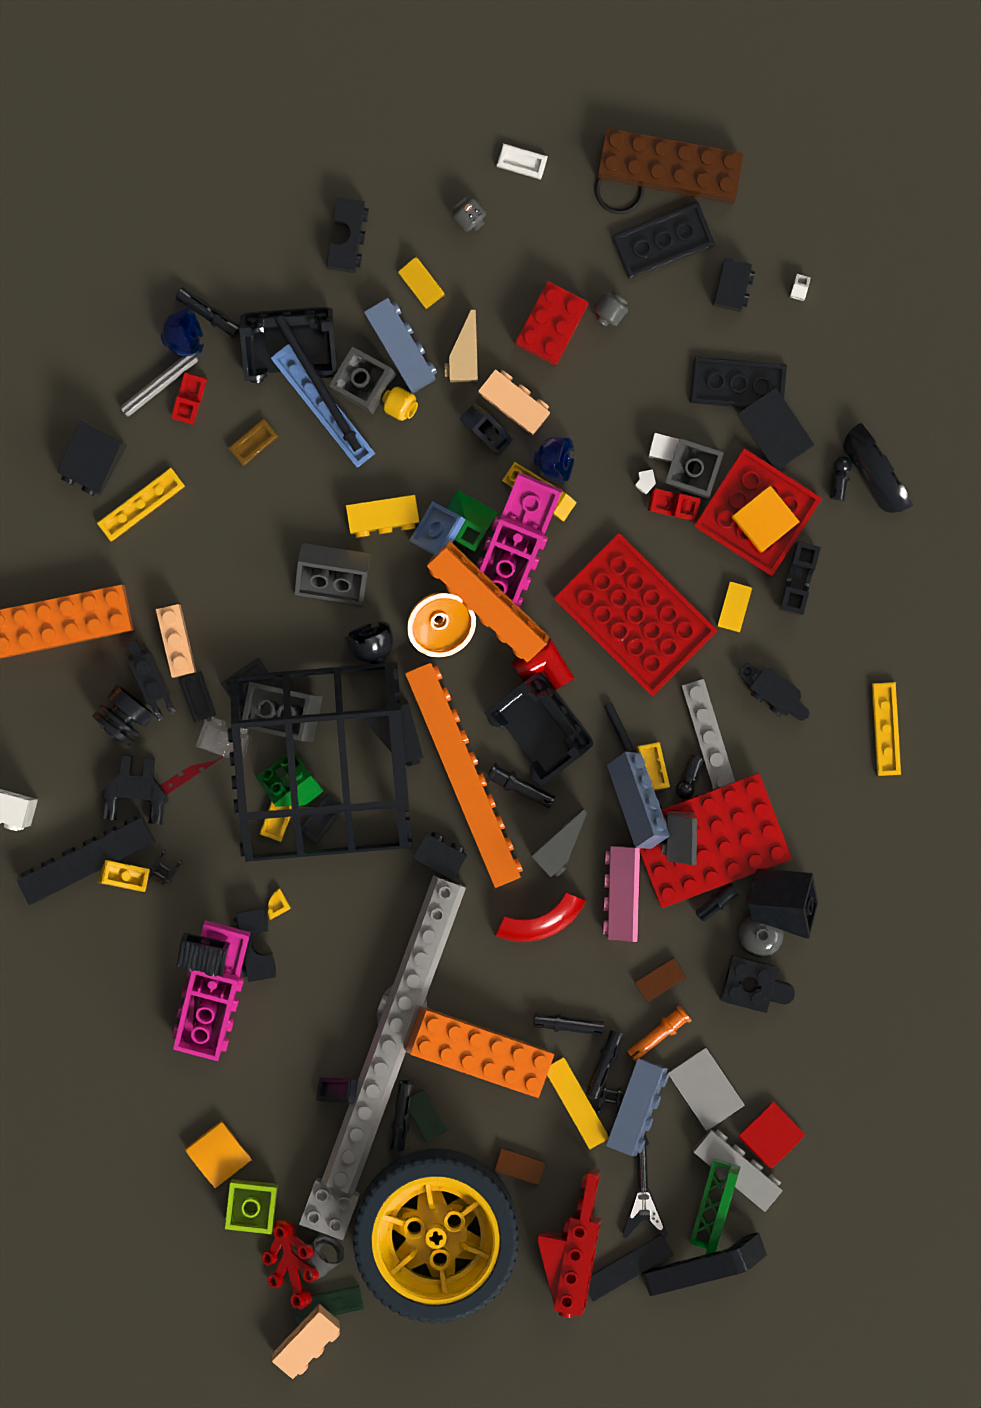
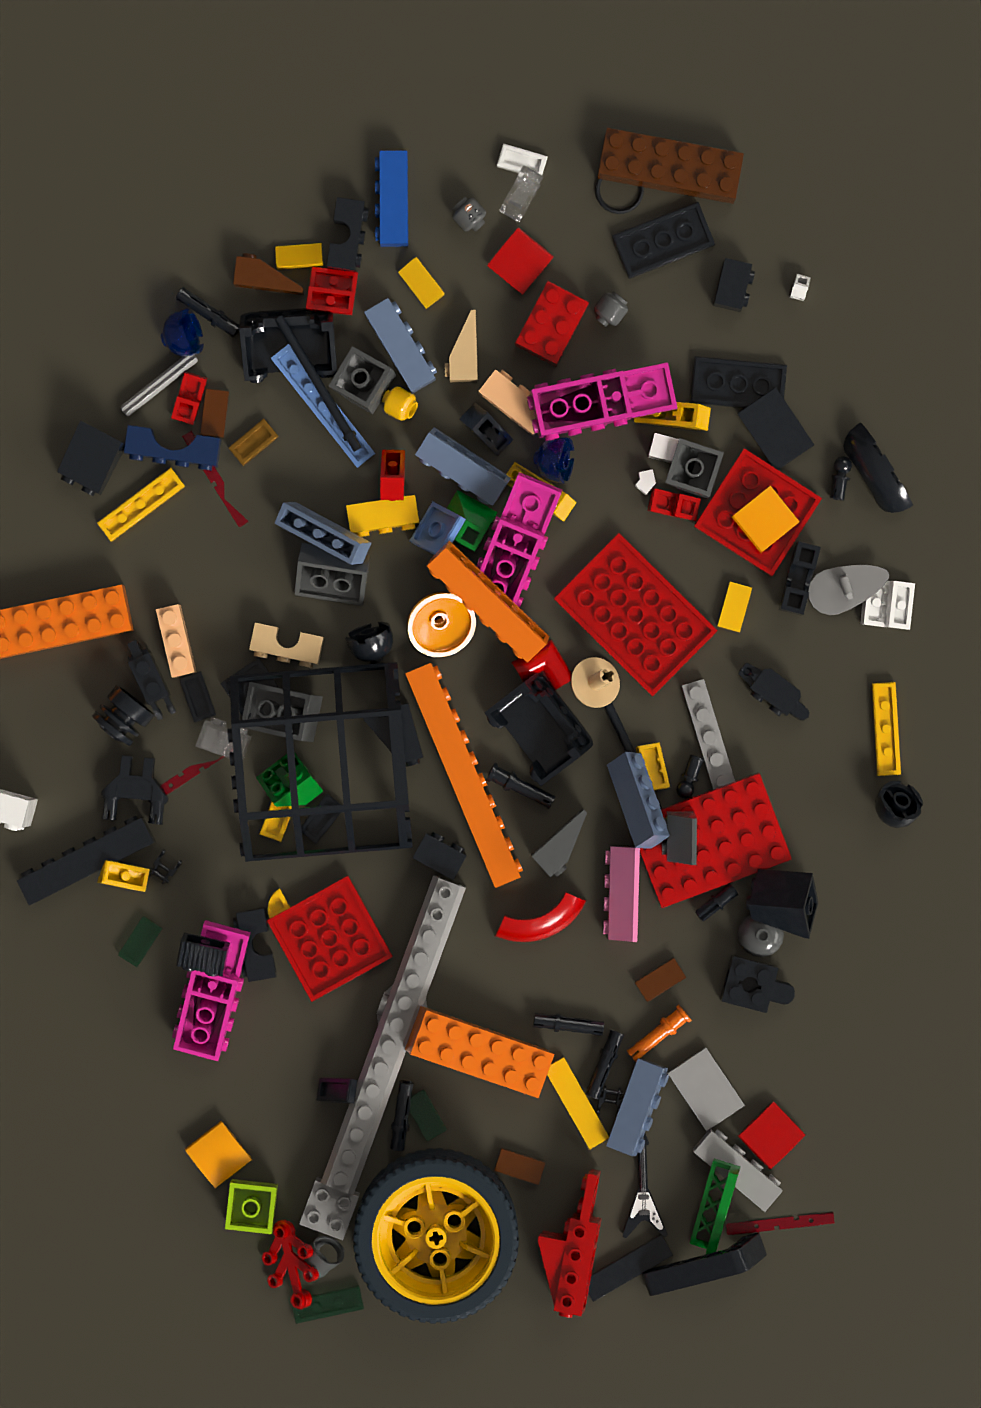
light nougat brick [272,1304,340,1379] -> none
none -> clear green tile [118,916,163,967]
none -> dark blue arch [124,425,222,471]
none -> dark red piece [182,430,248,527]
none -> reddish brown tile [200,389,229,438]
none -> reddish brown slope [233,253,304,296]
none -> tan arch [249,623,324,668]
none -> red plate [267,876,393,1002]
none -> yellow slope [275,243,323,270]
none -> sand blue brick [275,502,371,565]
none -> red slope [306,267,358,315]
none -> blue brick [375,151,408,247]
none -> red brick [380,450,405,501]
none -> sand blue brick [415,427,511,506]
none -> red slope [487,227,554,295]
none -> clear brick [500,165,544,222]
none -> dark pink wedge [527,362,677,441]
none -> tan piece [571,657,620,708]
none -> yellow slope [634,402,711,431]
none -> dark red piece [726,1212,835,1235]
none -> light grey shield [808,565,889,615]
none -> white slope [860,581,915,630]
none -> black cylinder [875,780,923,828]

